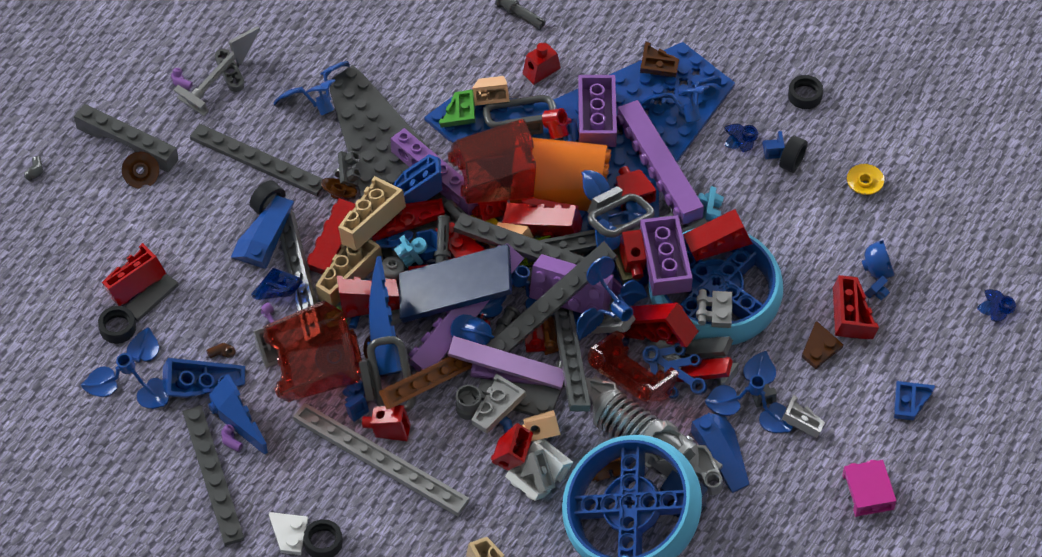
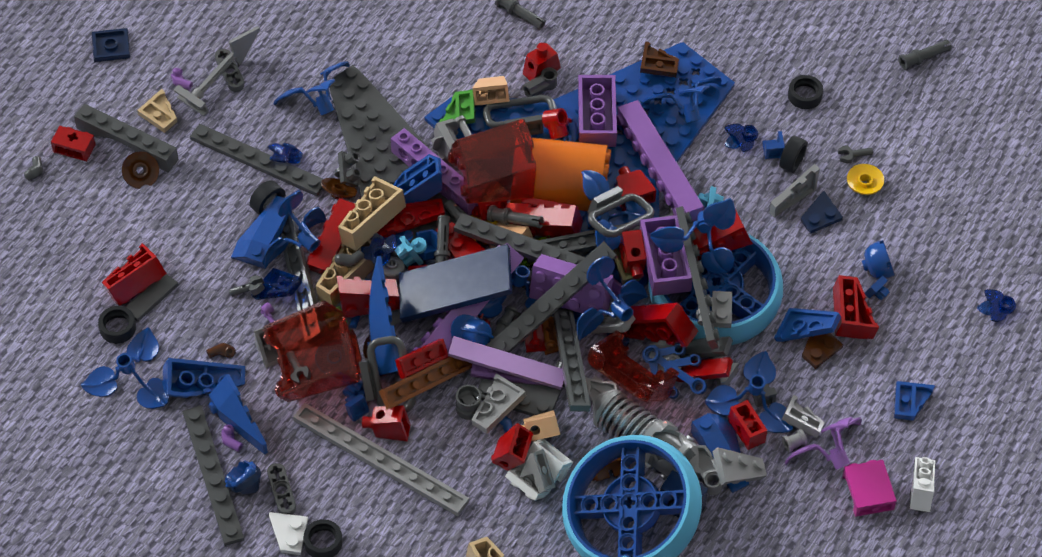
none -> red brick [51,126,96,162]
none -> dark blue tile [92,28,130,62]
none -> tan wing [137,89,177,133]
none -> hair [225,460,261,495]
none -> dark grey bar [229,275,265,296]
none -> blue plant [263,190,326,268]
none -> clear blue plate [267,143,303,164]
none -> dark grey beam [267,463,296,515]
none -> dark grey bar [286,351,311,386]
none -> dark grey arm [334,250,364,267]
none -> clear blue plate [361,233,397,266]
none -> red tile [395,339,449,379]
none -> light grey piece [431,115,479,163]
none -> dark grey pin [487,205,544,229]
none -> dark grey piece [523,67,558,97]
none -> blue plant [650,198,736,274]
none -> dark grey plate [675,206,720,350]
none -> light grey wing [712,447,767,486]
none -> red brick [728,400,768,450]
none -> light grey wing [769,164,820,217]
none -> blue wing [774,308,841,342]
none -> light grey bush [782,429,808,453]
none -> medium lavender plant [785,417,862,470]
none -> dark blue wing [801,191,843,234]
none -> dark grey bar [838,145,873,163]
none -> dark grey pin [898,39,951,70]
none -> white slope [910,457,935,512]

